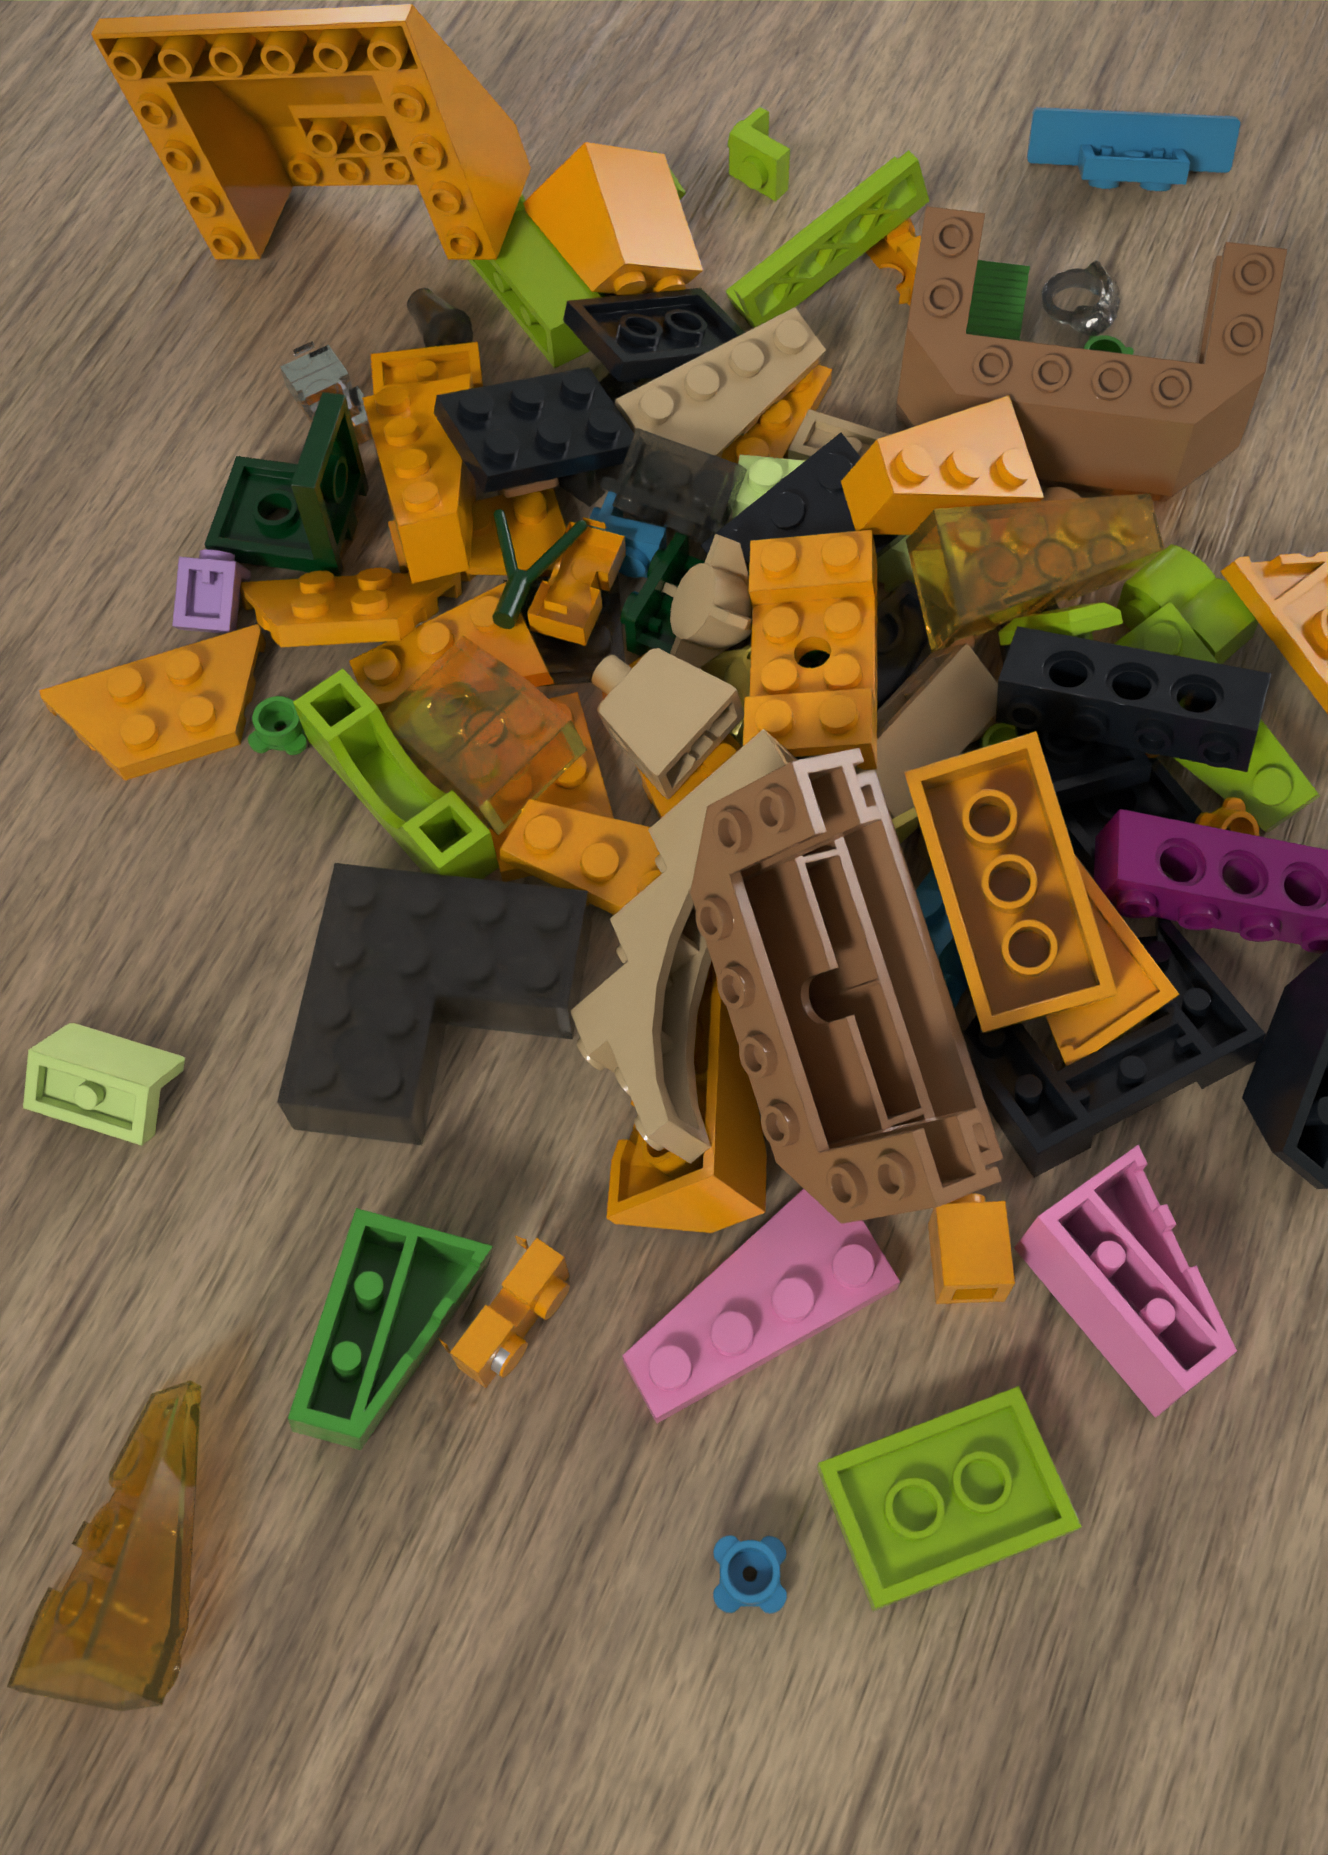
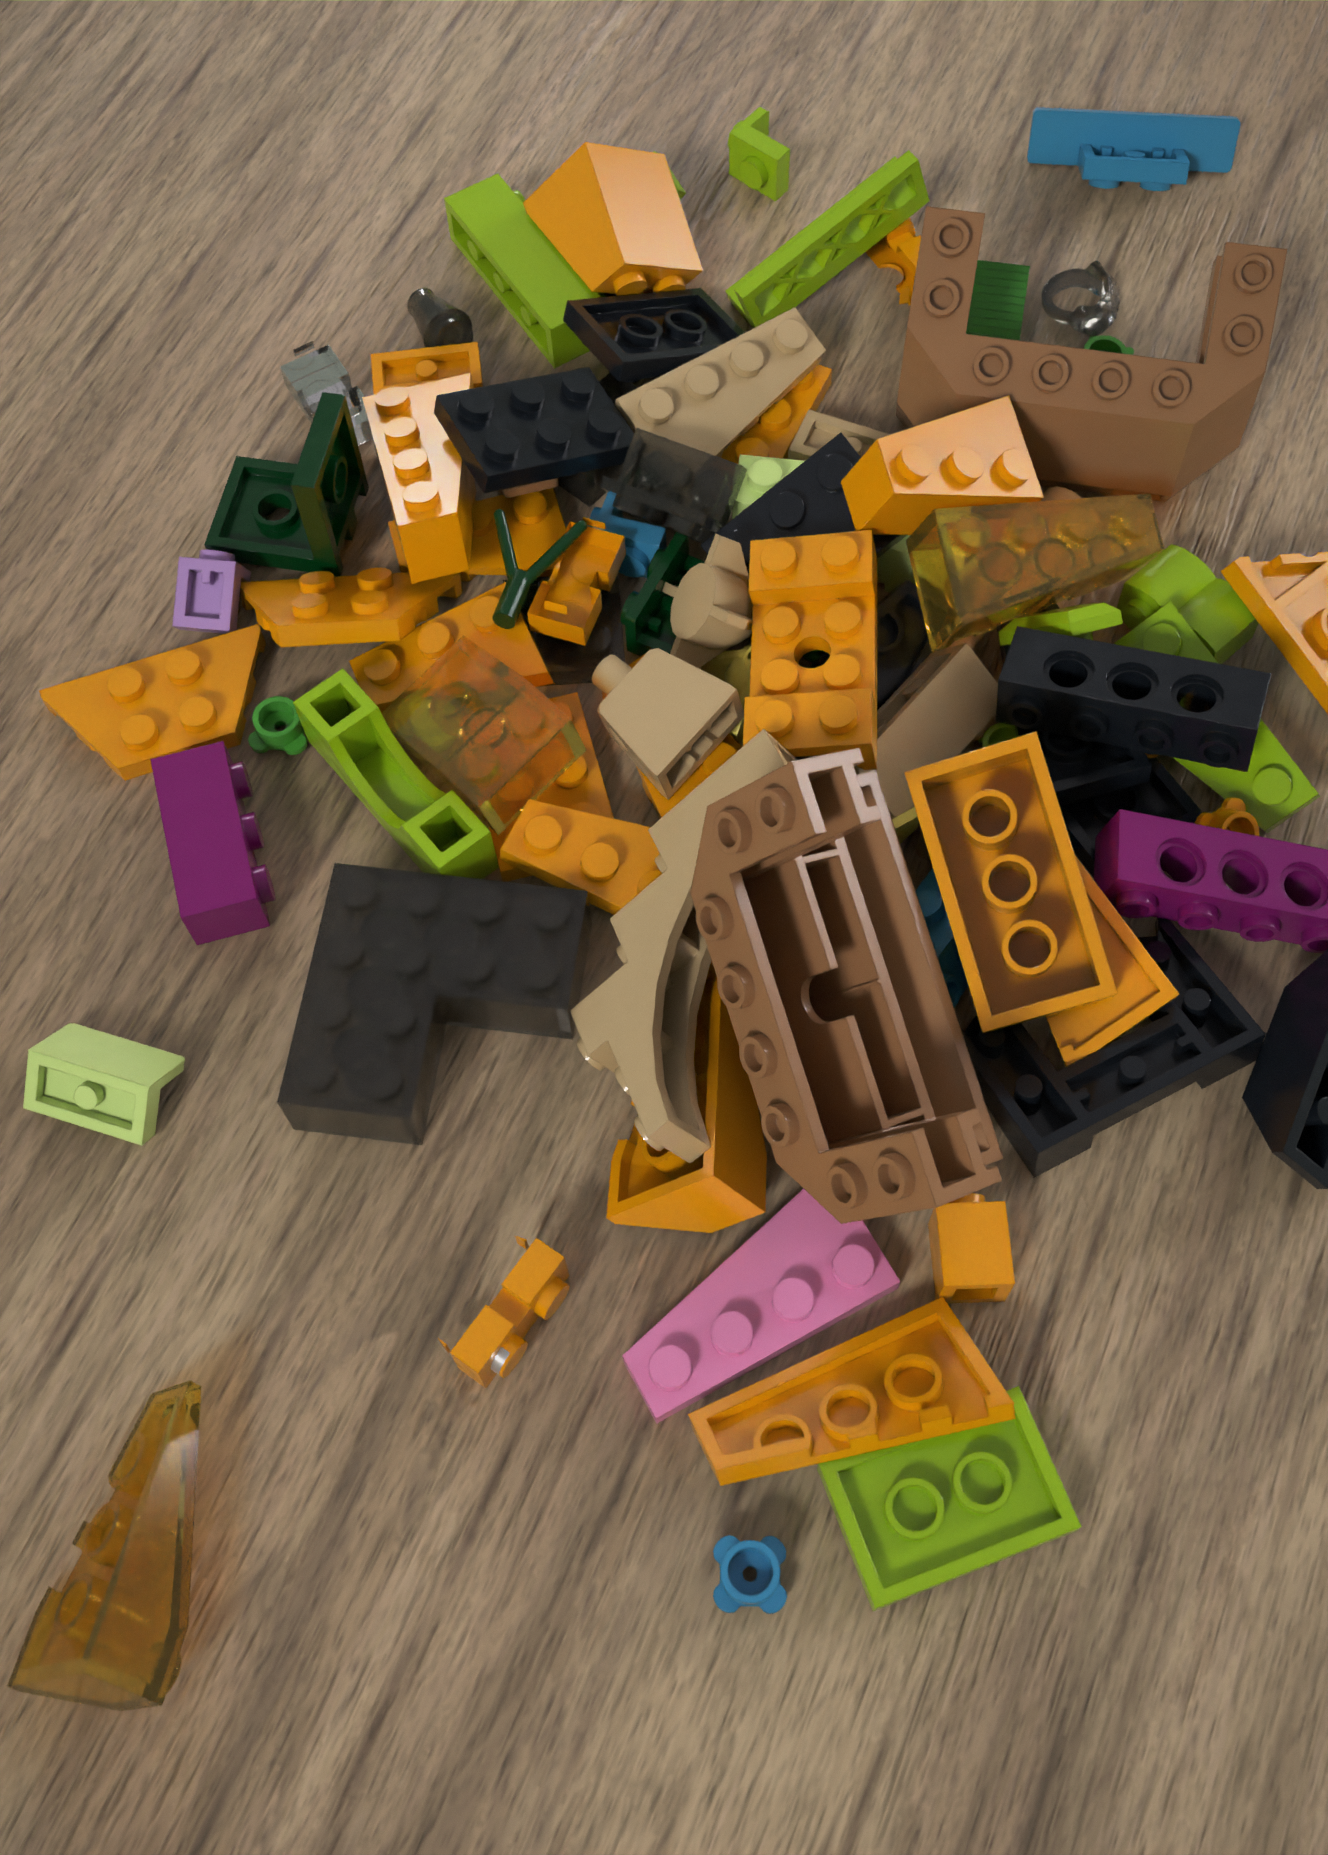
light orange slope [91,4,531,260] -> none
bright green wedge [288,1208,493,1450] -> none
bright pink wedge [1014,1144,1237,1418] -> none
none -> magenta brick [150,741,276,945]
none -> light orange wing [688,1297,1016,1486]

